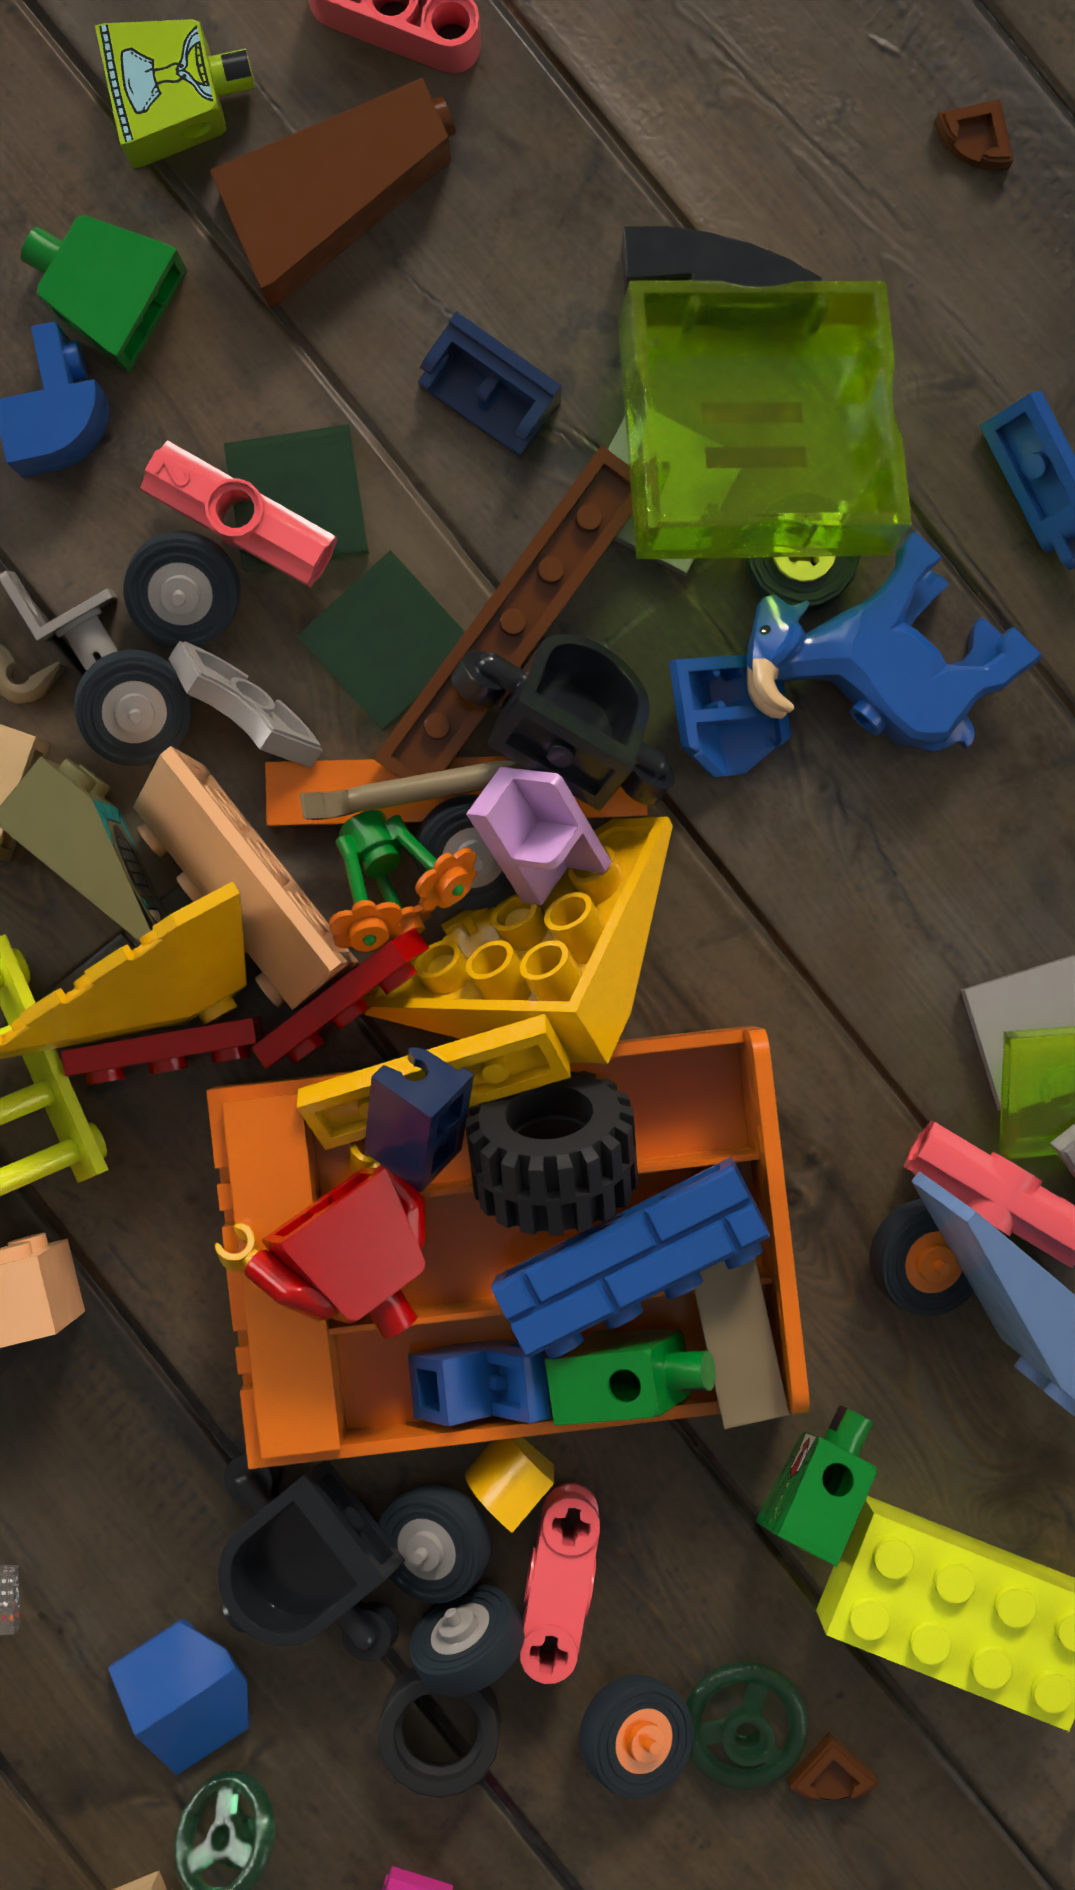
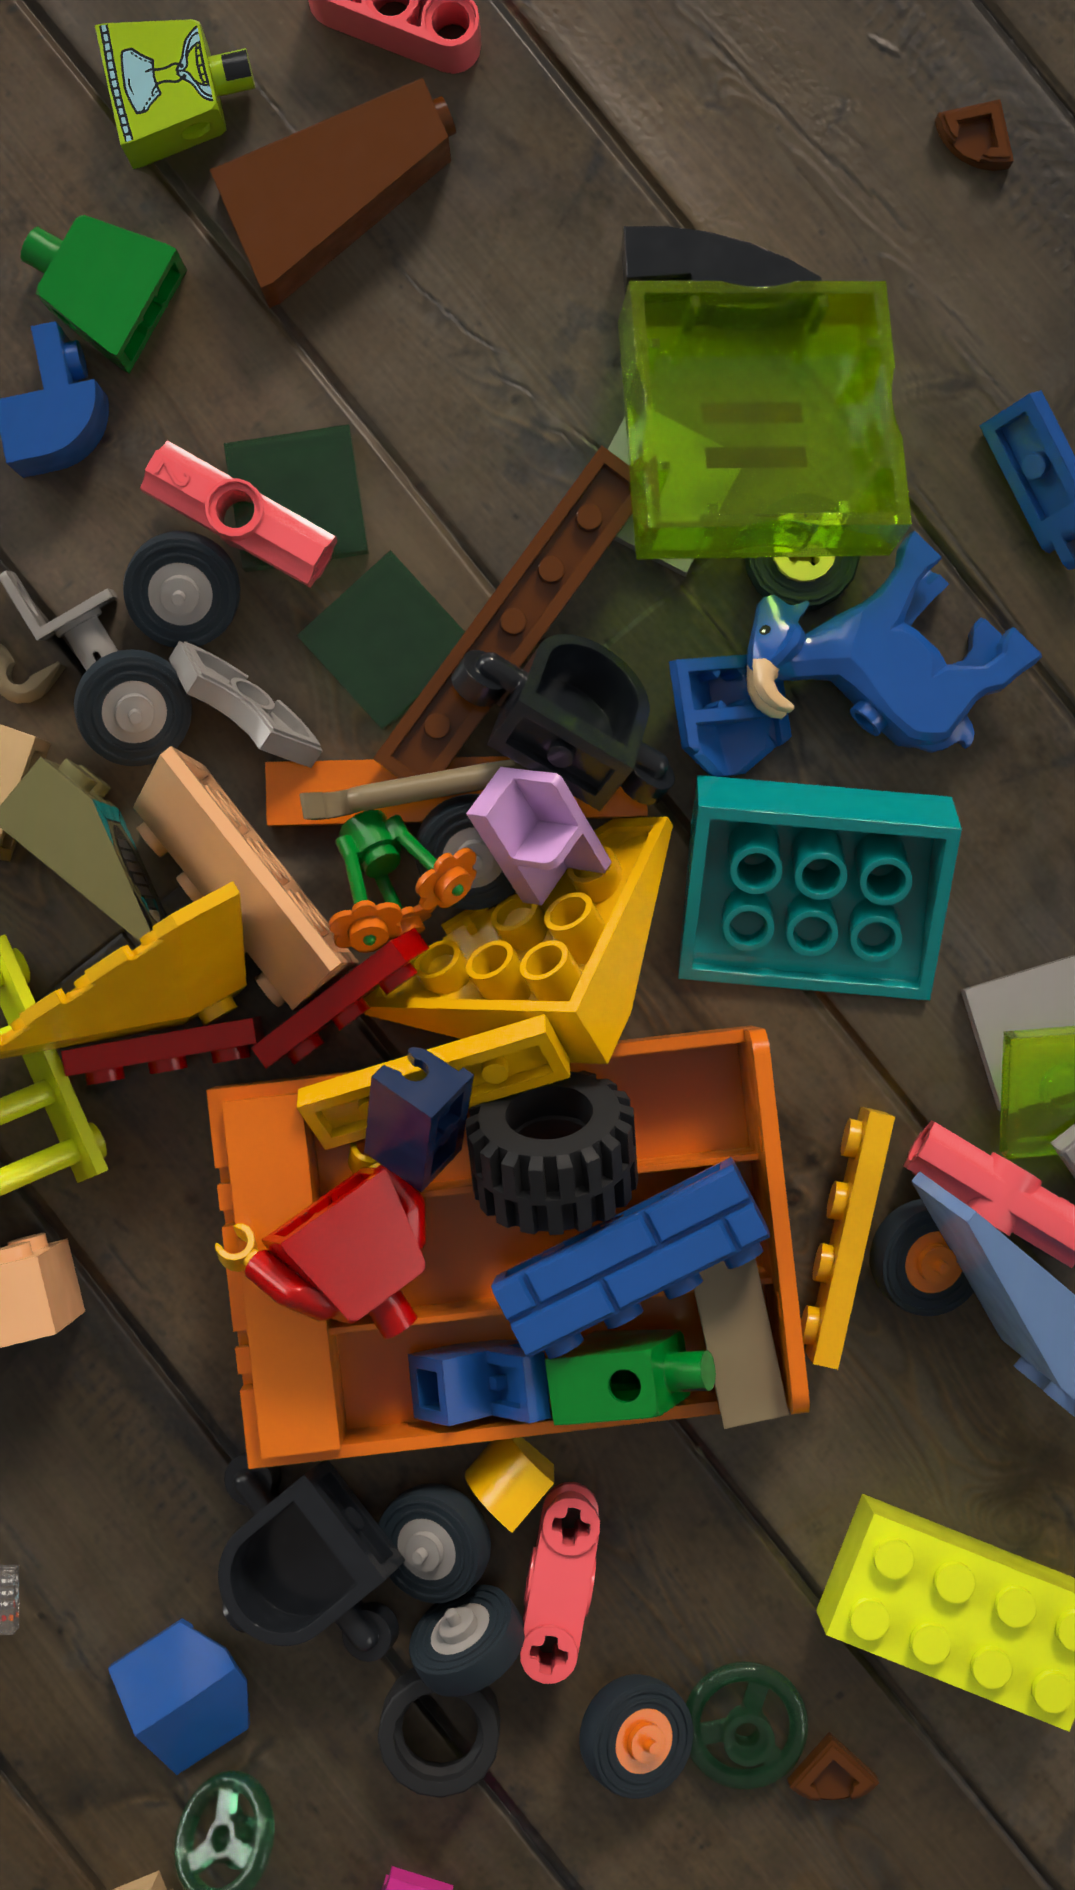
dark blue hinge [418,311,561,458] -> none
green torso [755,1405,877,1567] -> none
none -> teal slope [678,775,962,1001]
none -> yellow plate [801,1106,895,1370]

